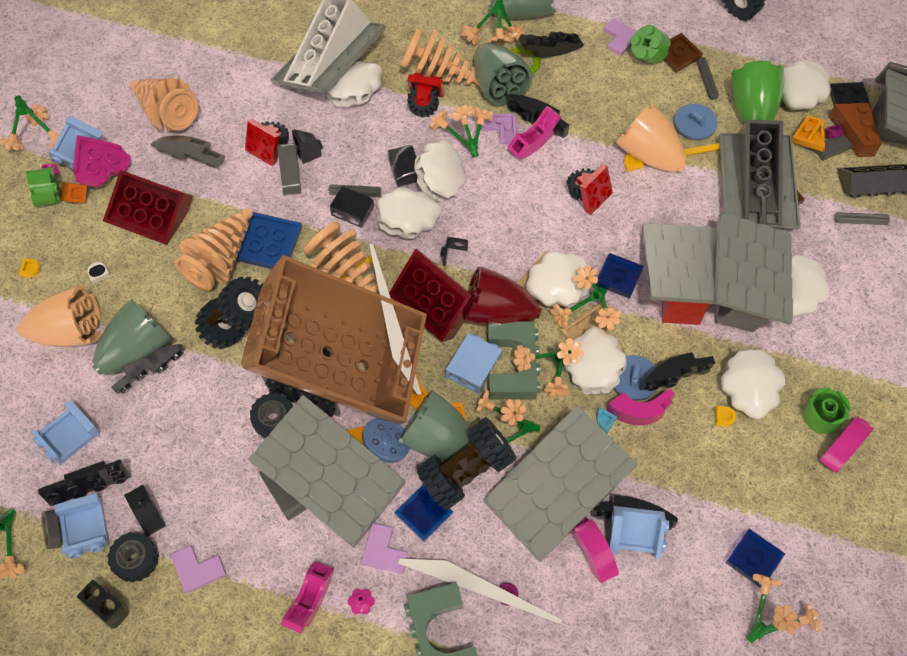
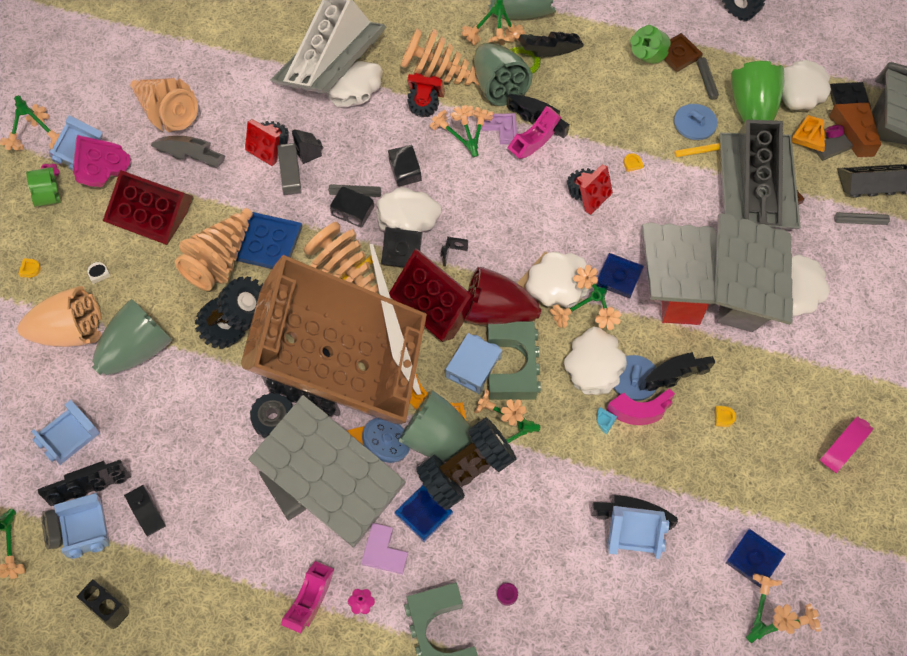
orange panel [60,181,87,204] -> none
black wheel [107,532,159,583] -> none
black slope [111,344,184,394] -> none
lavender tile [171,546,226,594] -> none
white sticker [398,559,562,624] -> none
white piece [414,140,466,202] -> none
light grey piece [483,405,637,562] -> none
light nougat plant [513,338,584,397] -> none
tan tile [560,303,610,340] -> none
dark pink arch [570,517,619,583] -> none
lavender tile [603,18,637,57] -> none
light nougat cylinder [616,103,687,173] -> none
white piece [721,349,785,419] -> none
bright green brick [803,387,850,434] -> none
none -> black plate [381,227,423,267]

